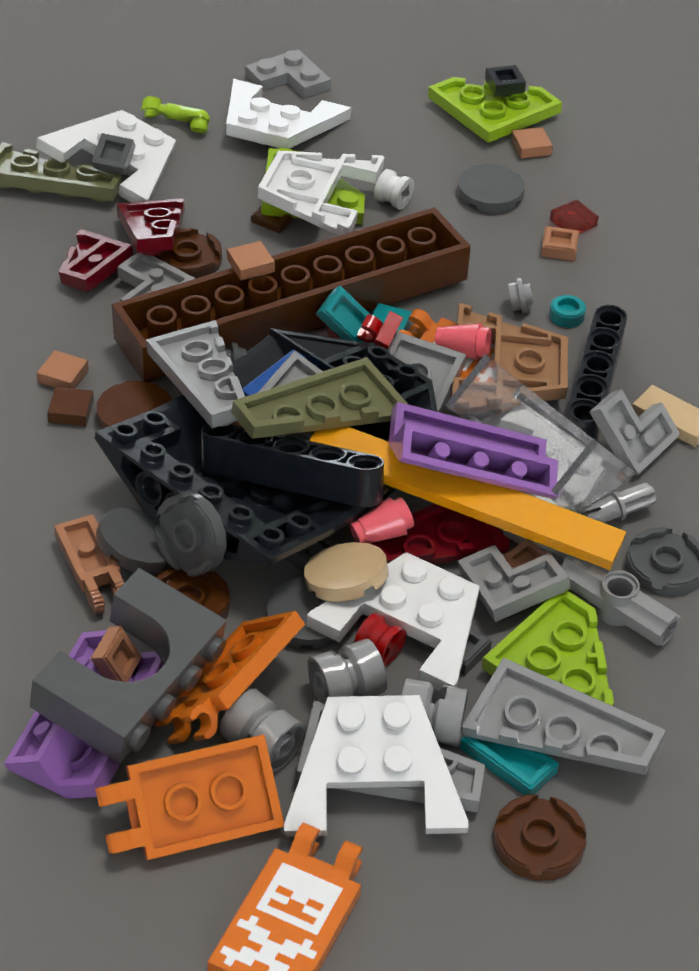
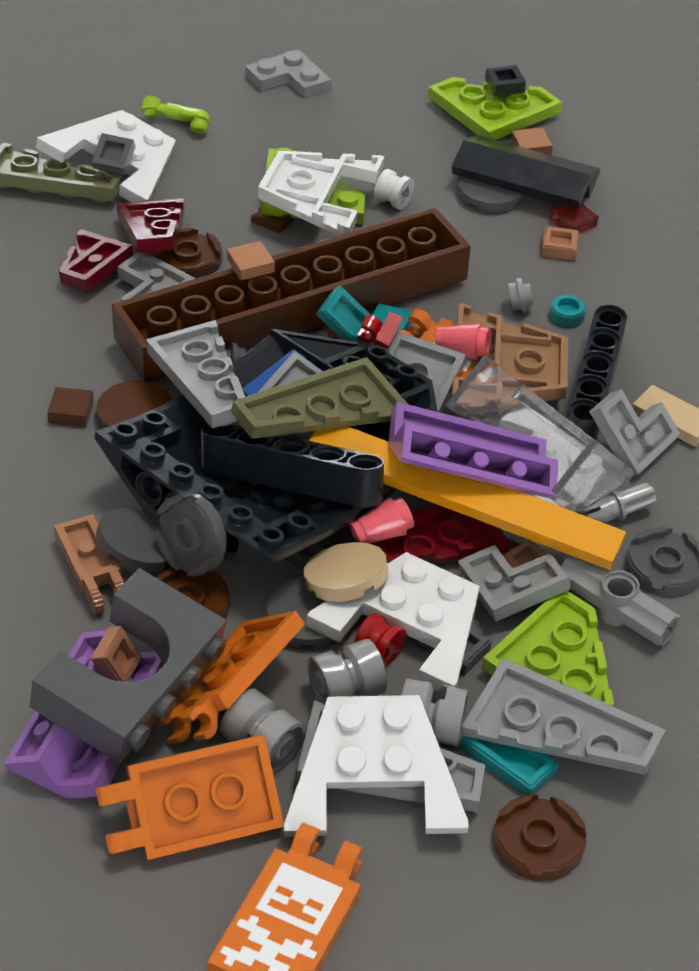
nougat tile [37,350,89,389] -> none
white wing [226,79,352,149] -> none
none -> black slope [452,135,600,209]

